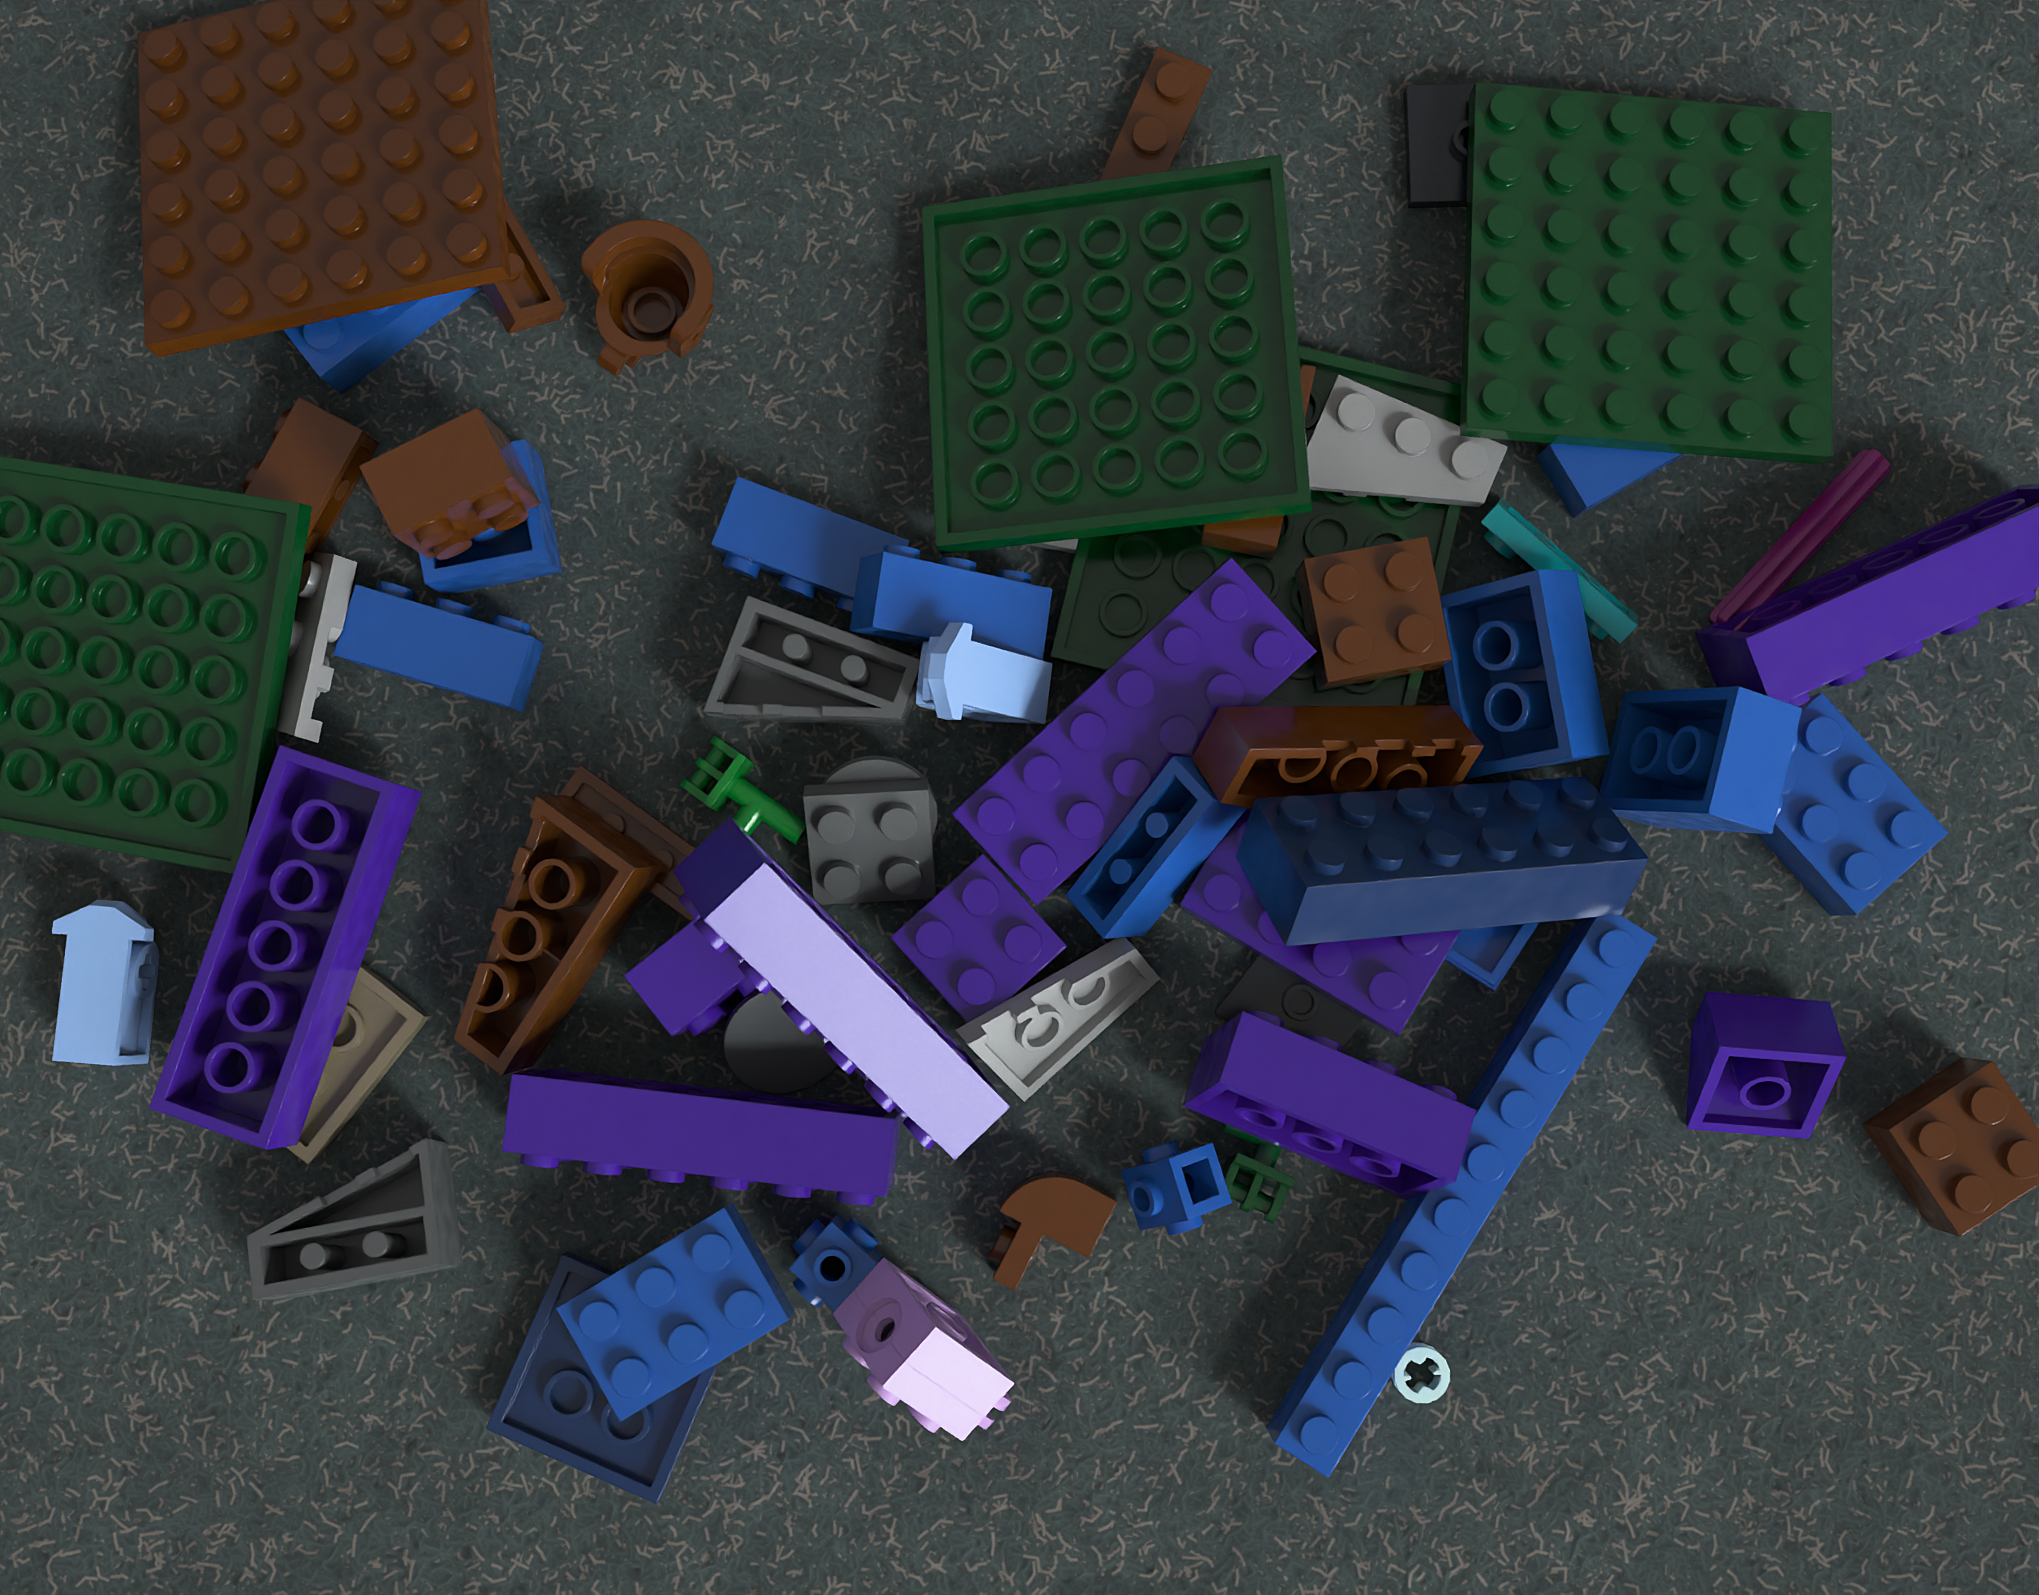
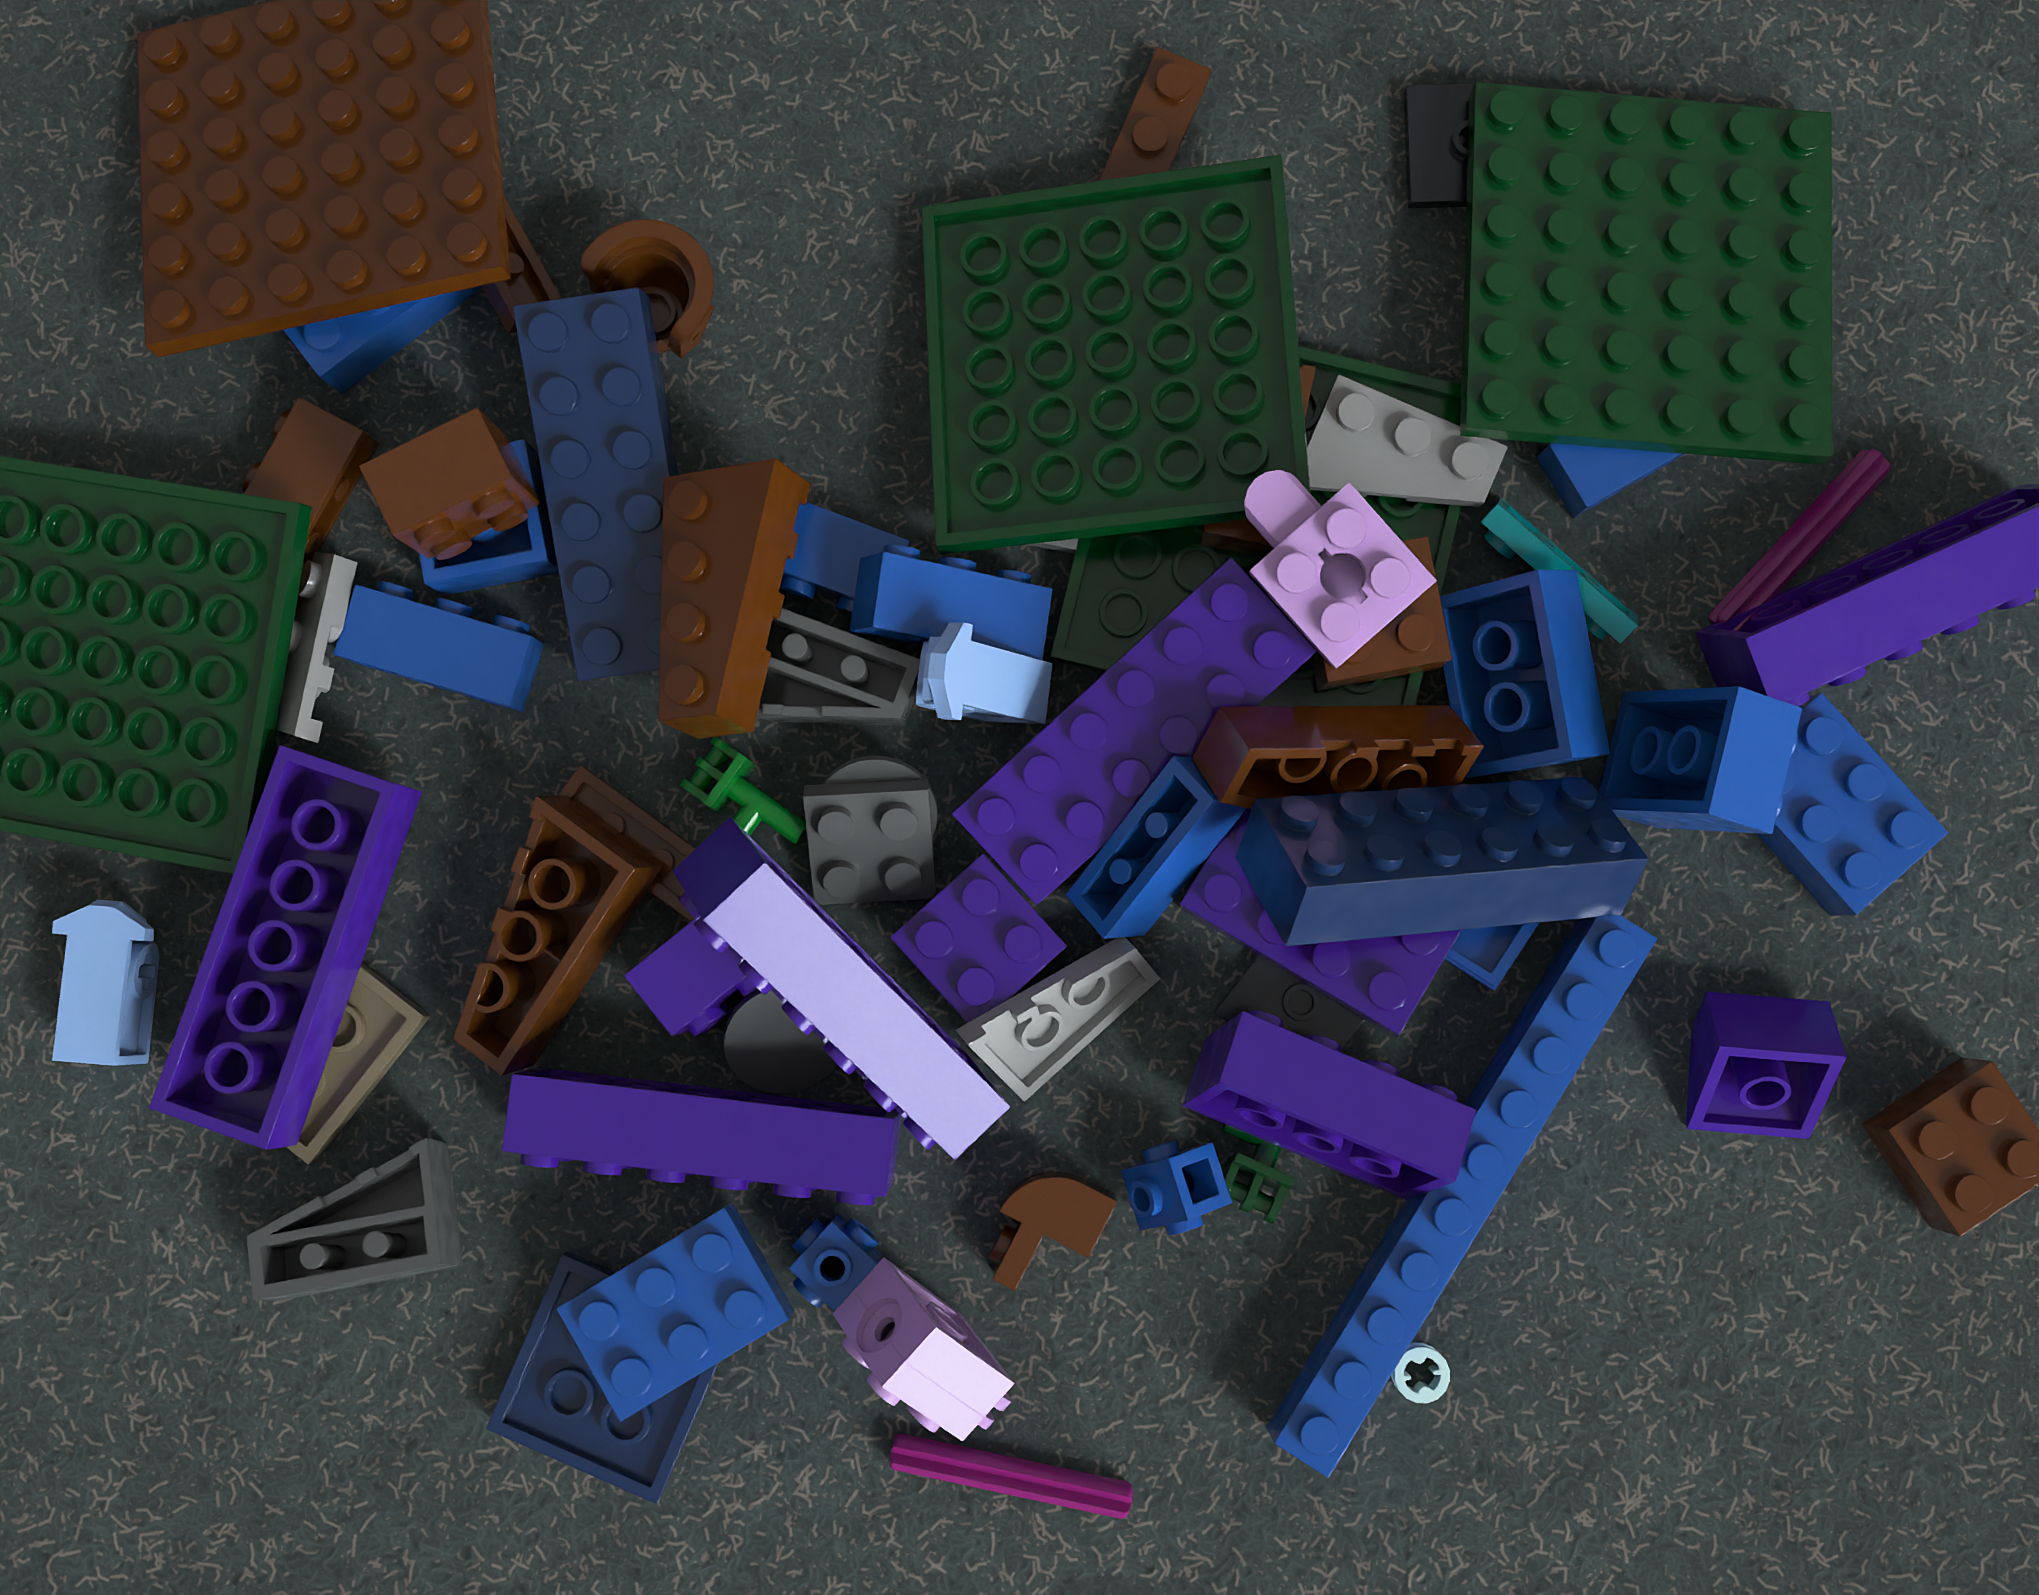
none -> dark blue brick [513,288,679,681]
none -> reddish brown wedge [658,458,811,739]
none -> magenta axle [889,1433,1133,1519]
none -> lavender brick [1244,470,1437,669]

